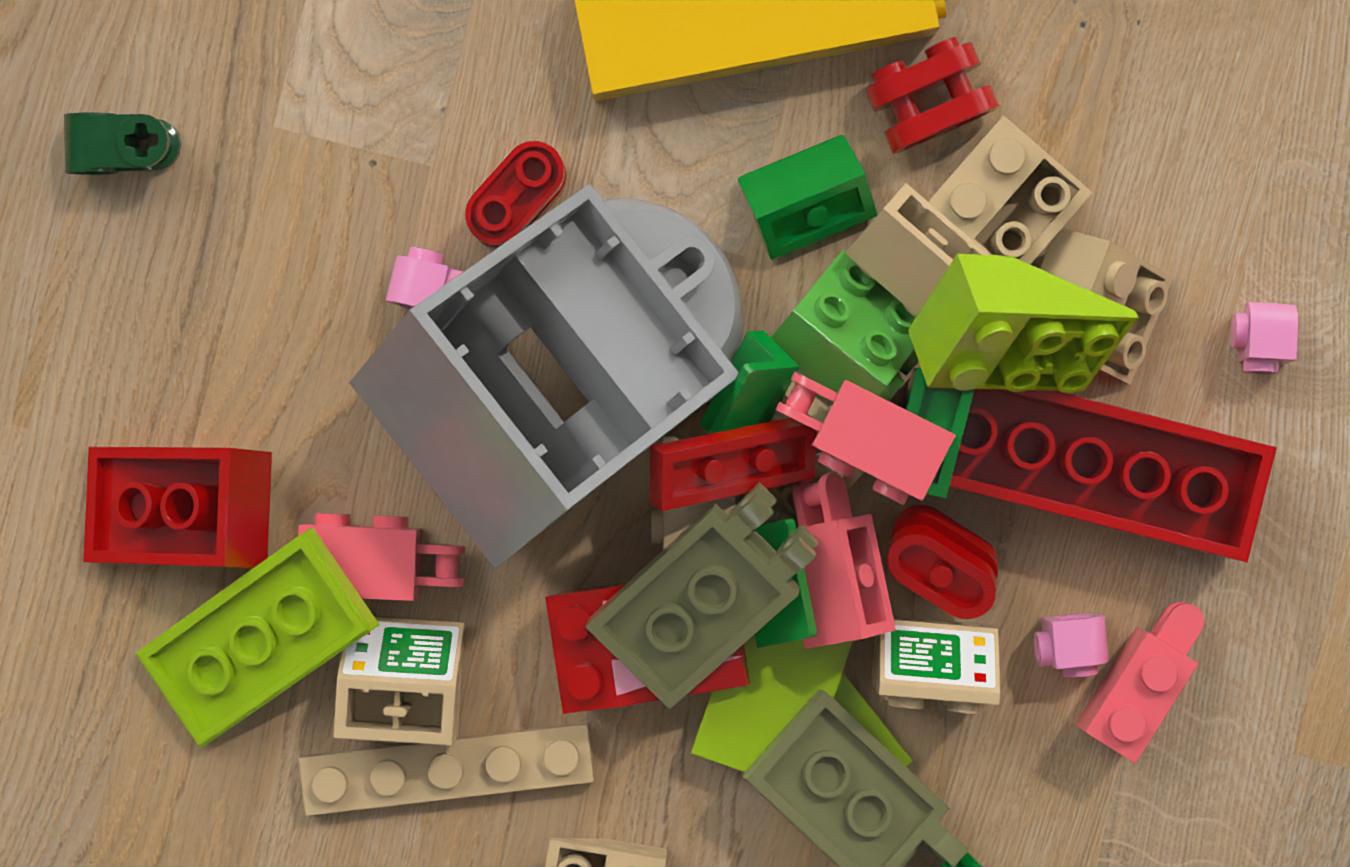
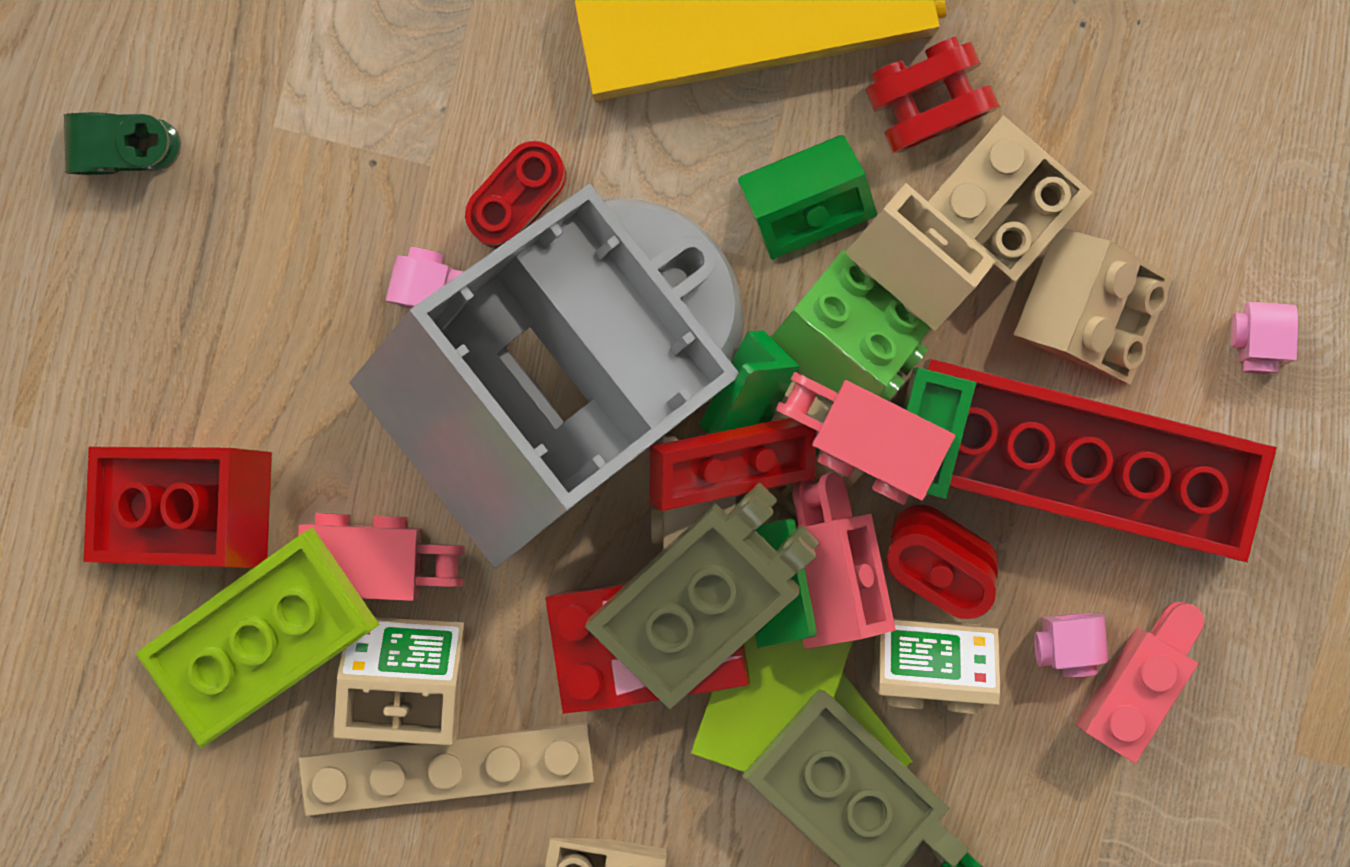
lime slope [908,253,1138,393] -> none

